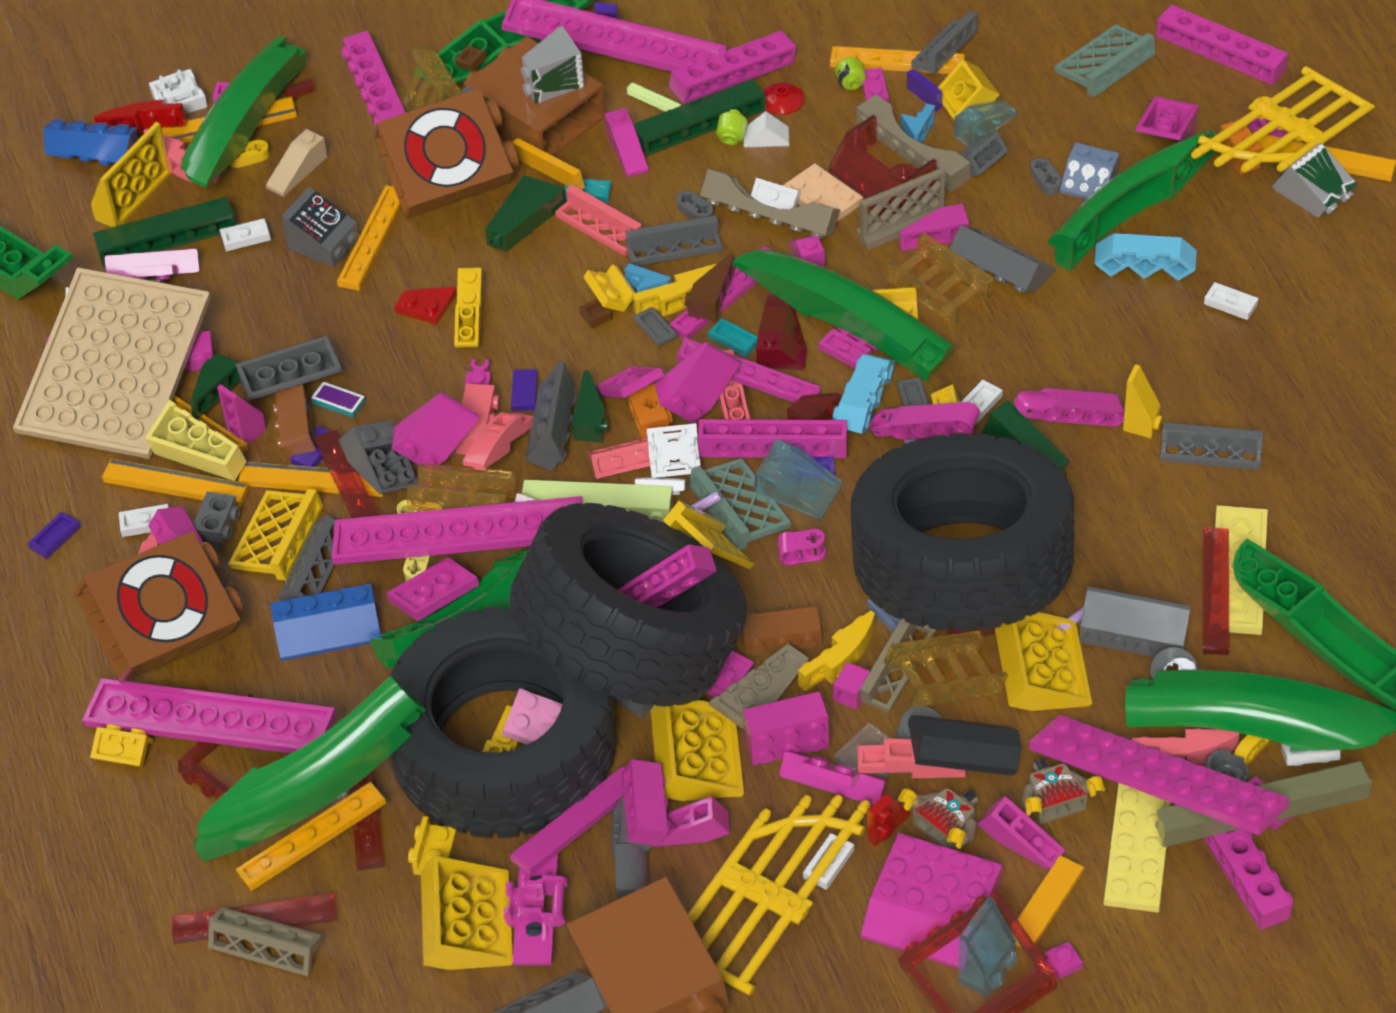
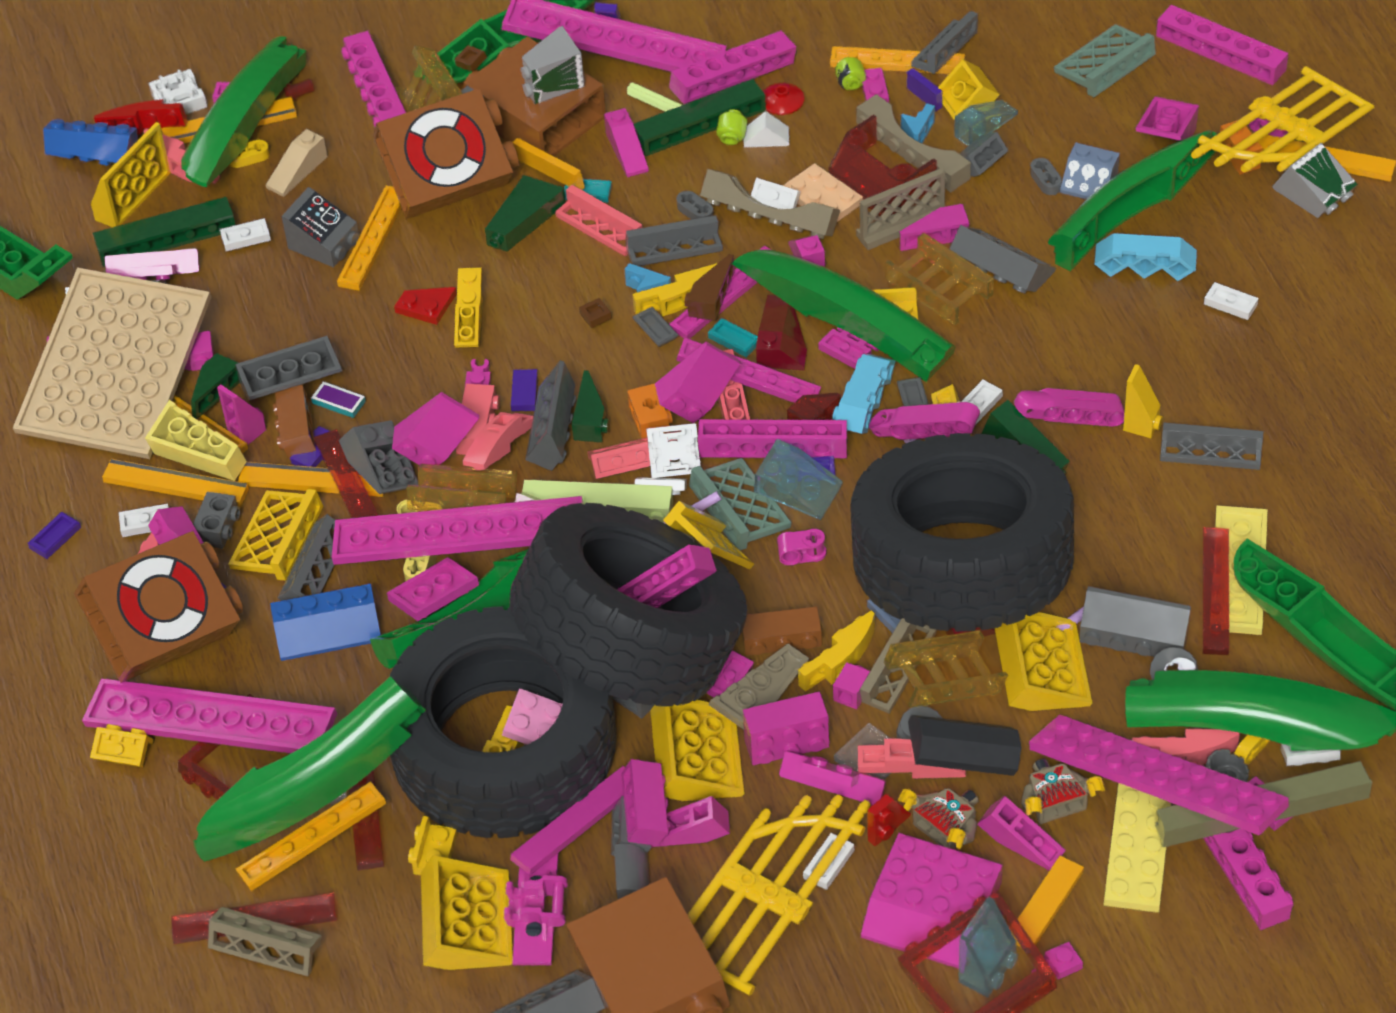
yellow bracket [583,265,635,312] -> none
dark pink tile [595,366,664,398] -> none

